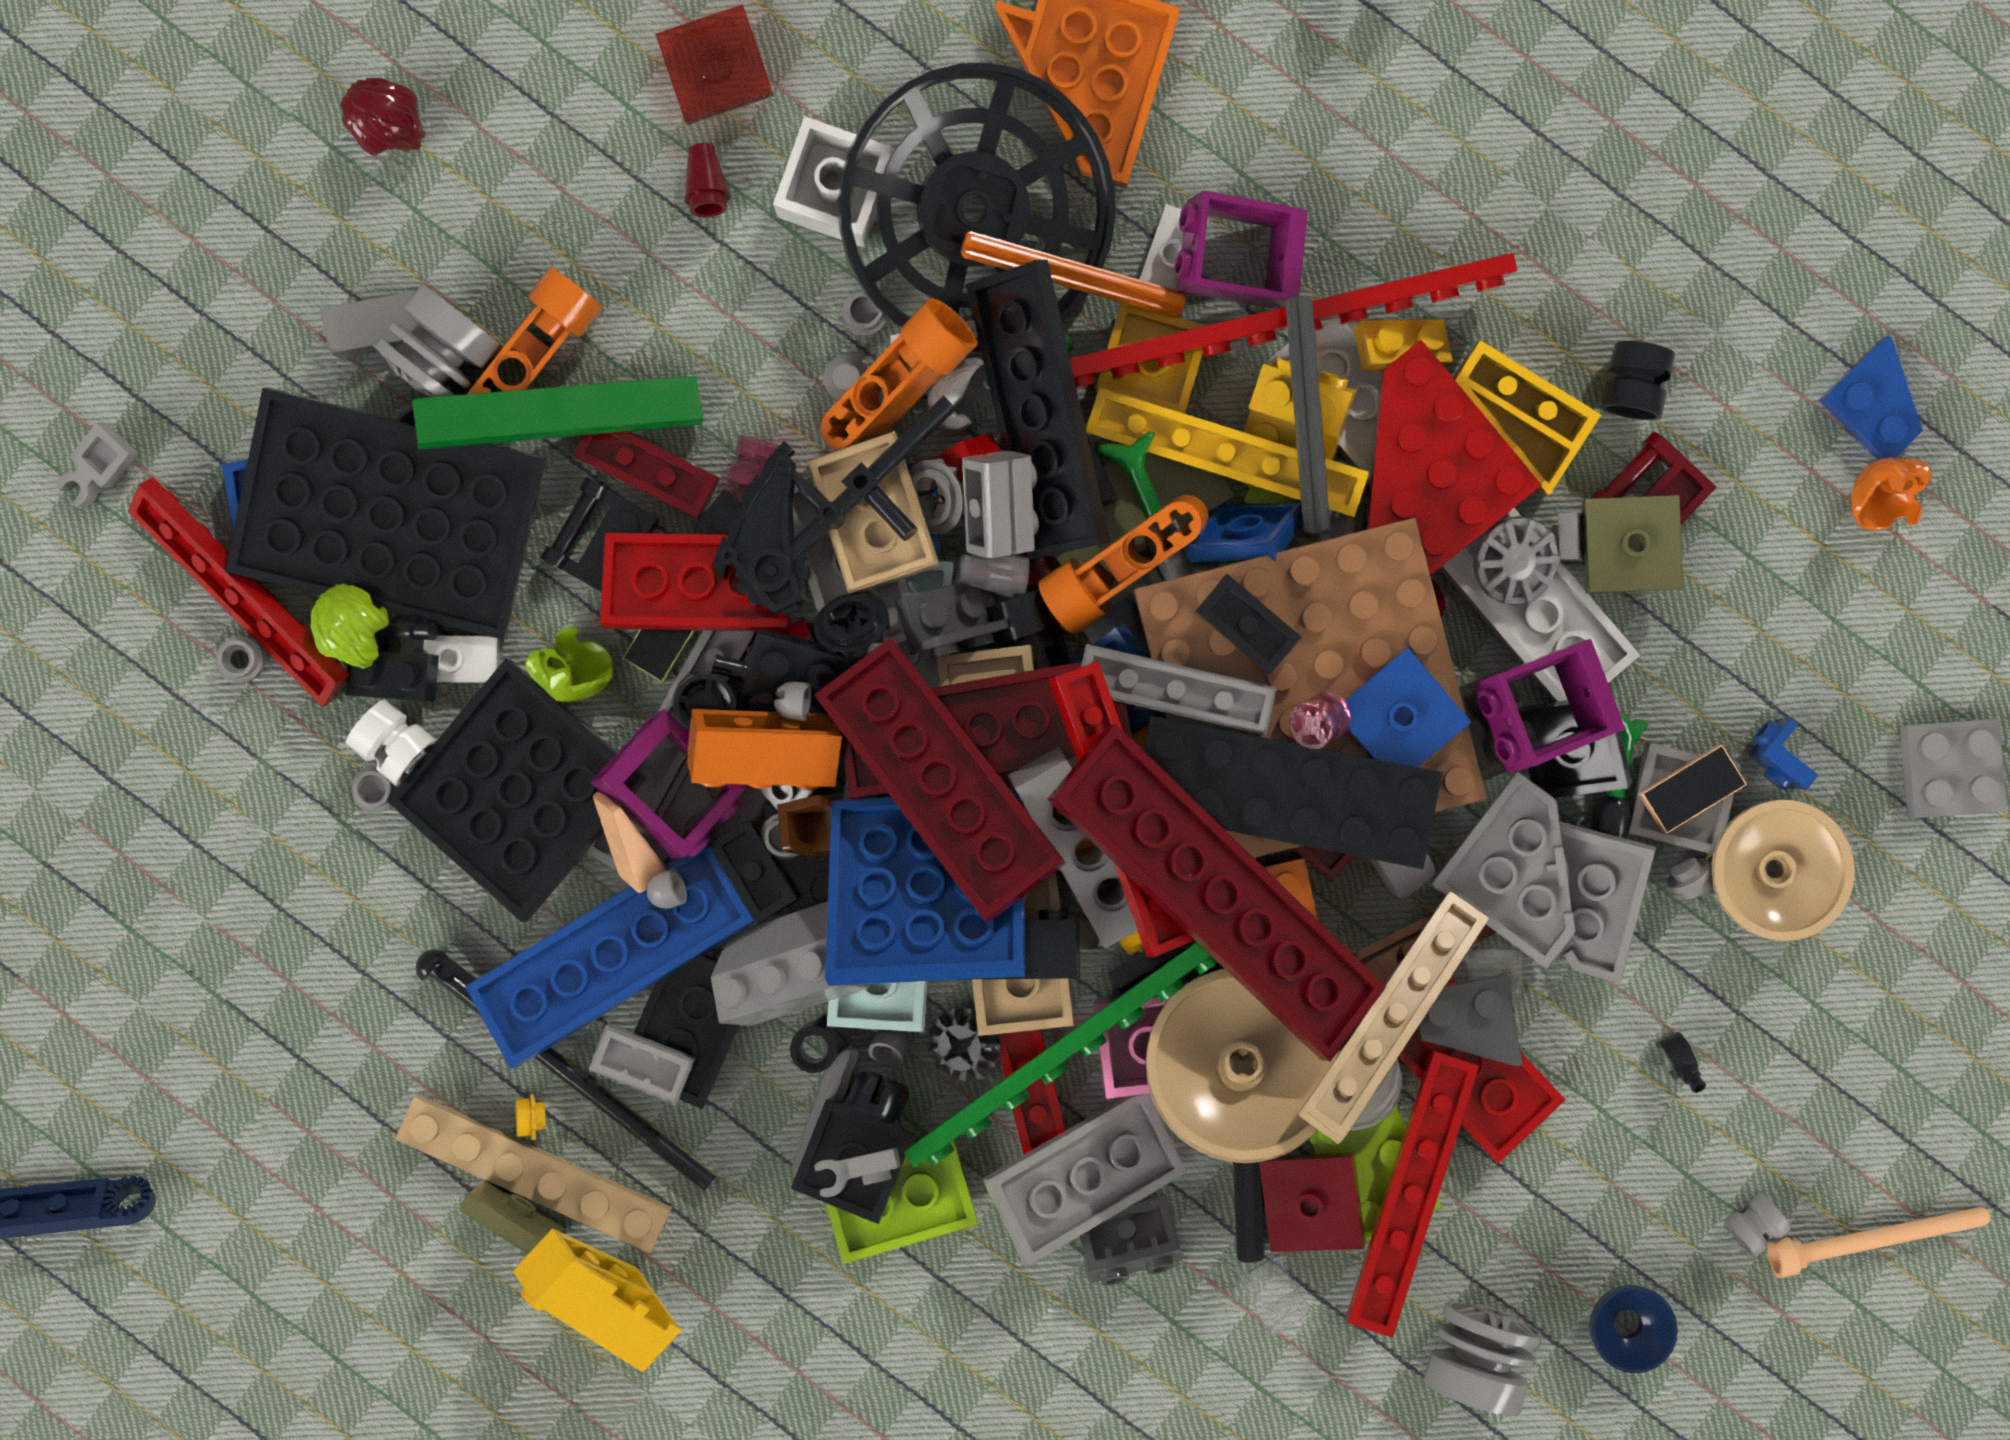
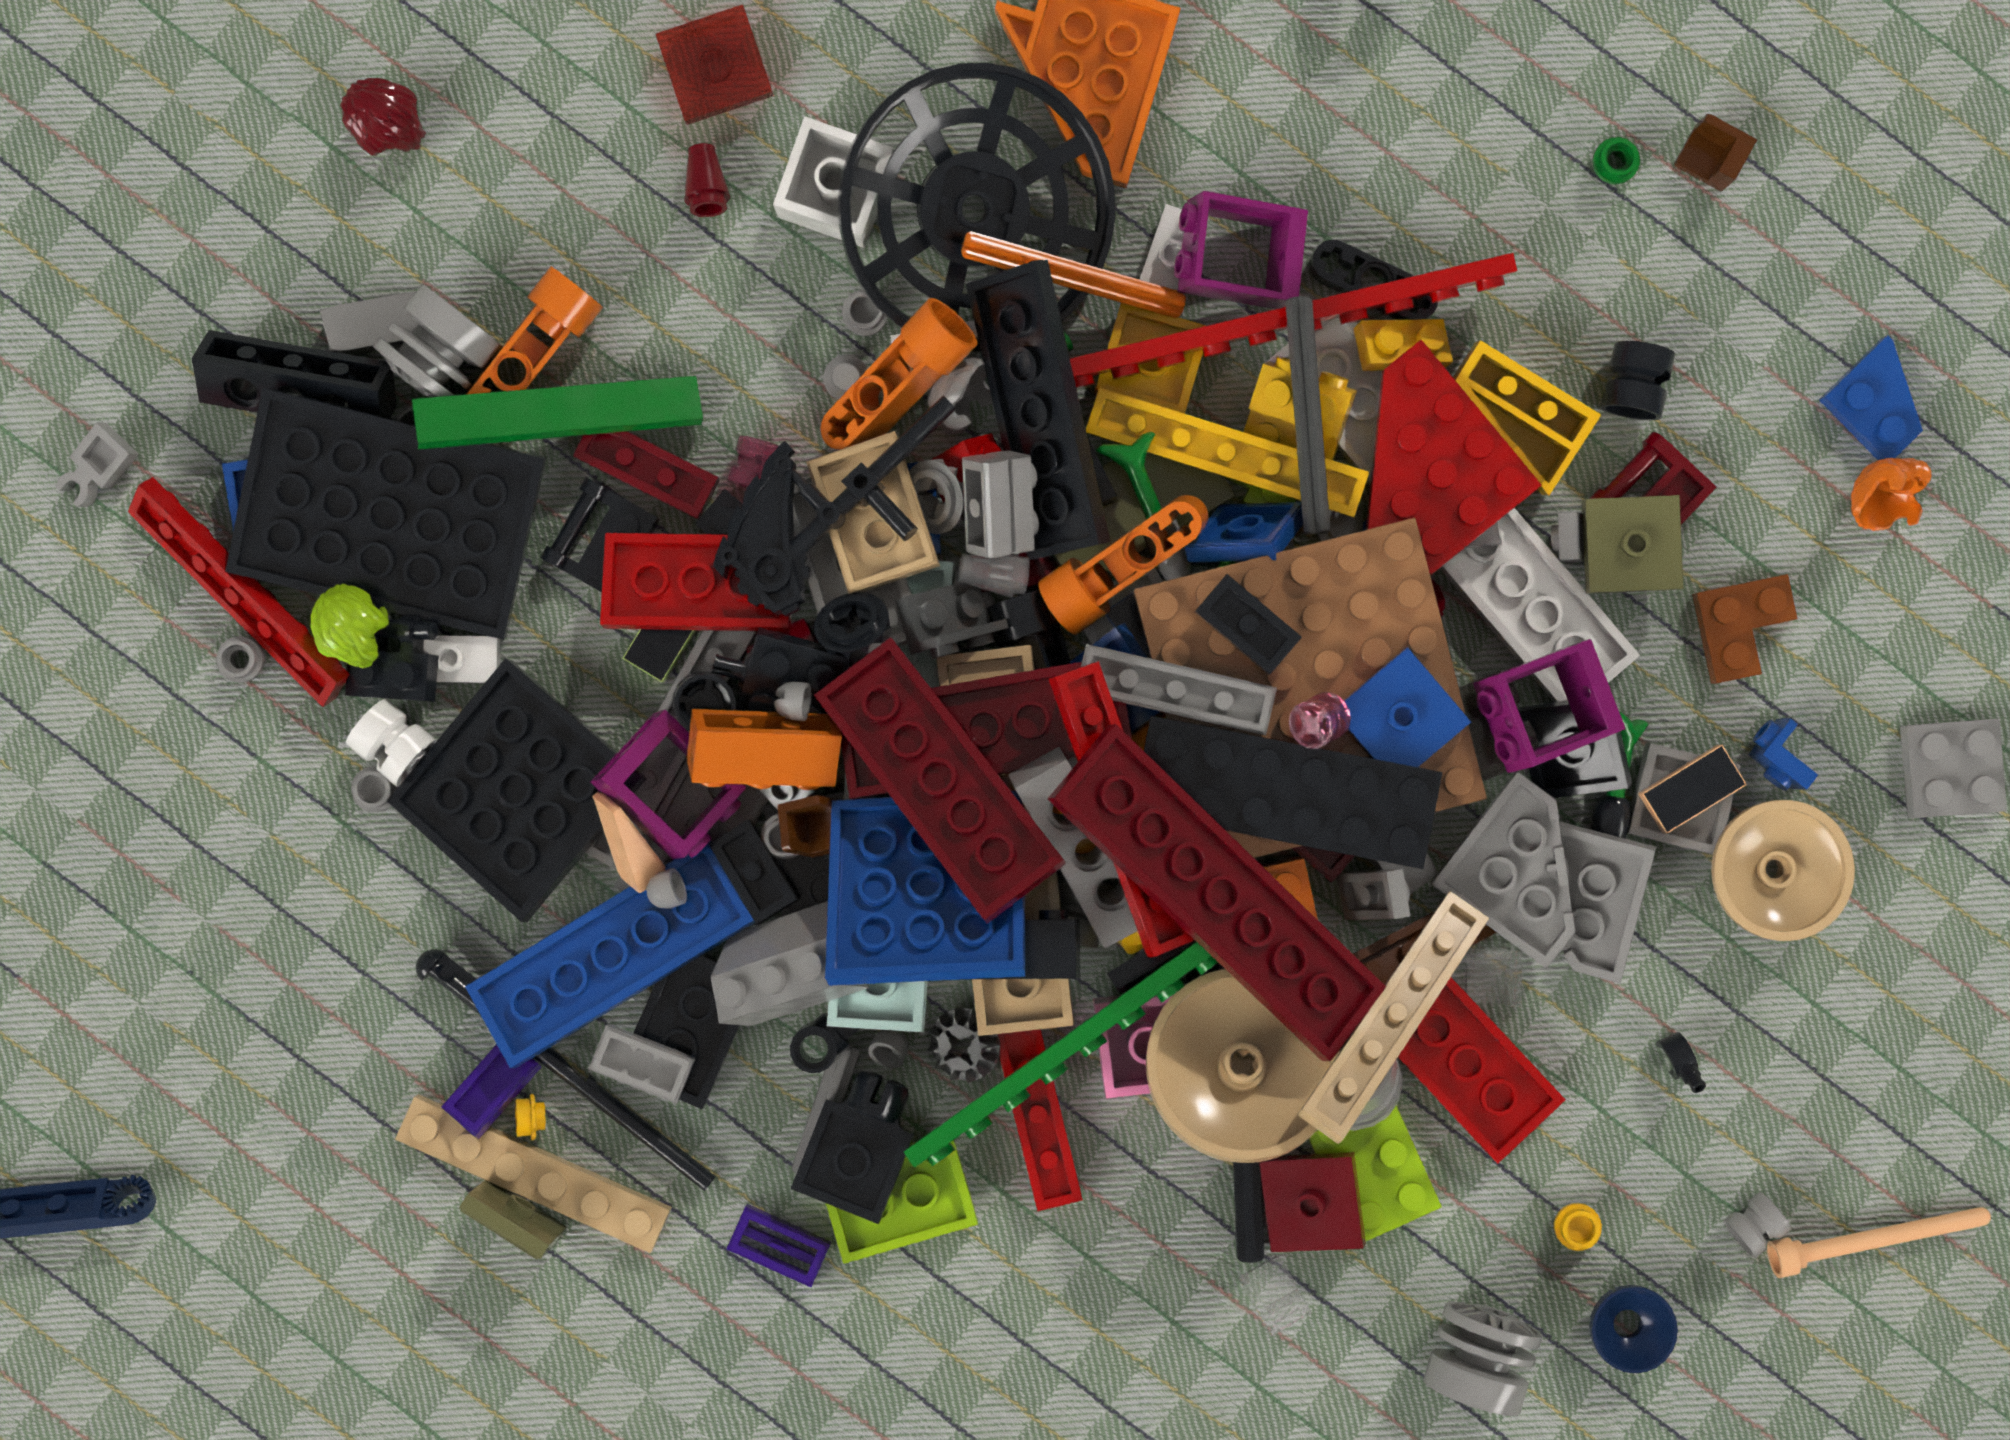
yellow wedge [513,1228,682,1372] -> none
lime hair [525,626,615,703] -> none
light grey plate [814,1147,901,1197] -> none
light grey plate [982,1094,1187,1266] -> none
dark grey bracket [1080,1195,1182,1286] -> none
red plate [1345,1049,1479,1338] -> none
dark grey wing [1417,974,1523,1066] -> none
light grey wheel [1473,516,1560,605] -> none
light grey plate [1667,857,1713,900] -> none
none -> black brick [192,330,397,418]
none -> dark purple tile [441,1044,542,1139]
none -> dark purple tile [726,1204,831,1287]
none -> black beam [1310,240,1438,320]
none -> light grey plate [1338,869,1410,920]
none -> yellow plate [1554,1203,1602,1251]
none -> green plate [1592,137,1640,185]
none -> reddish brown panel [1674,114,1757,192]
none -> dark orange plate [1692,574,1798,684]

